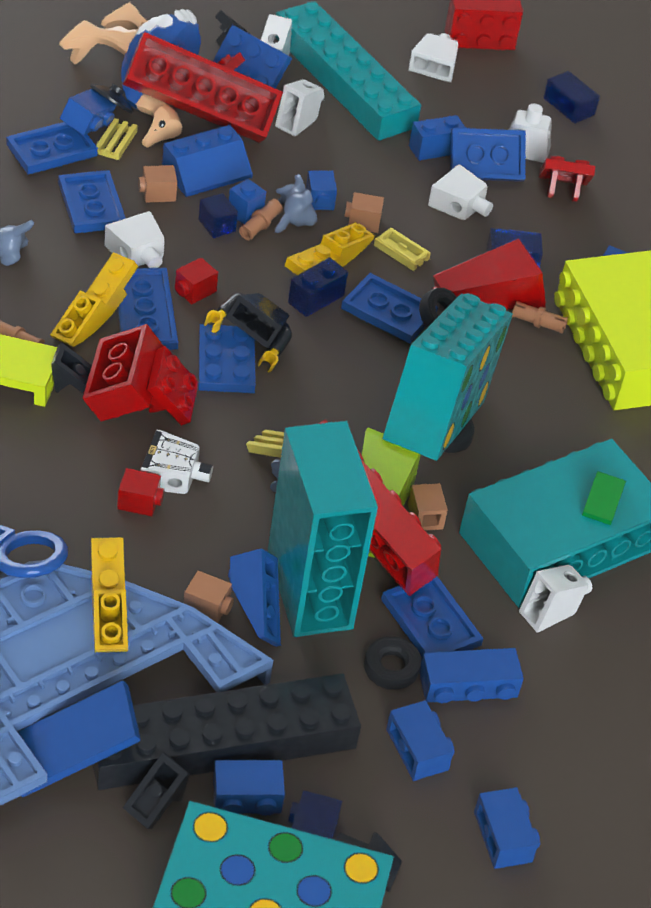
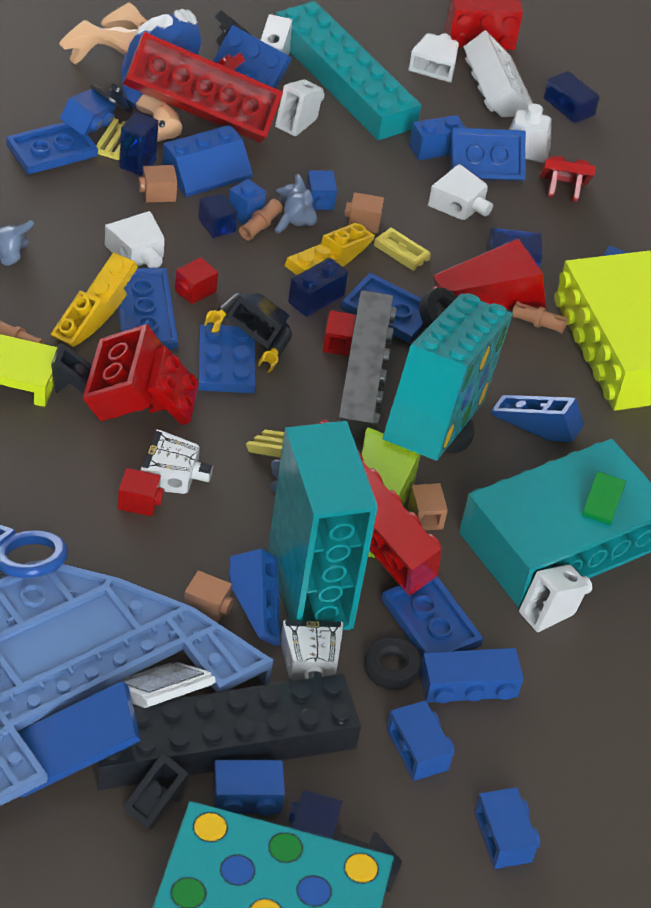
blue plate [58,170,126,234] -> none
yellow slope [91,538,128,652] -> none
none -> piece [108,662,216,708]
none -> clear blue brick [119,111,159,176]
none -> white torso [281,620,343,681]
none -> red brick [322,310,356,356]
none -> flat silver brick [338,290,397,439]
none -> white slope [464,30,533,117]
none -> blue slope [491,395,584,443]

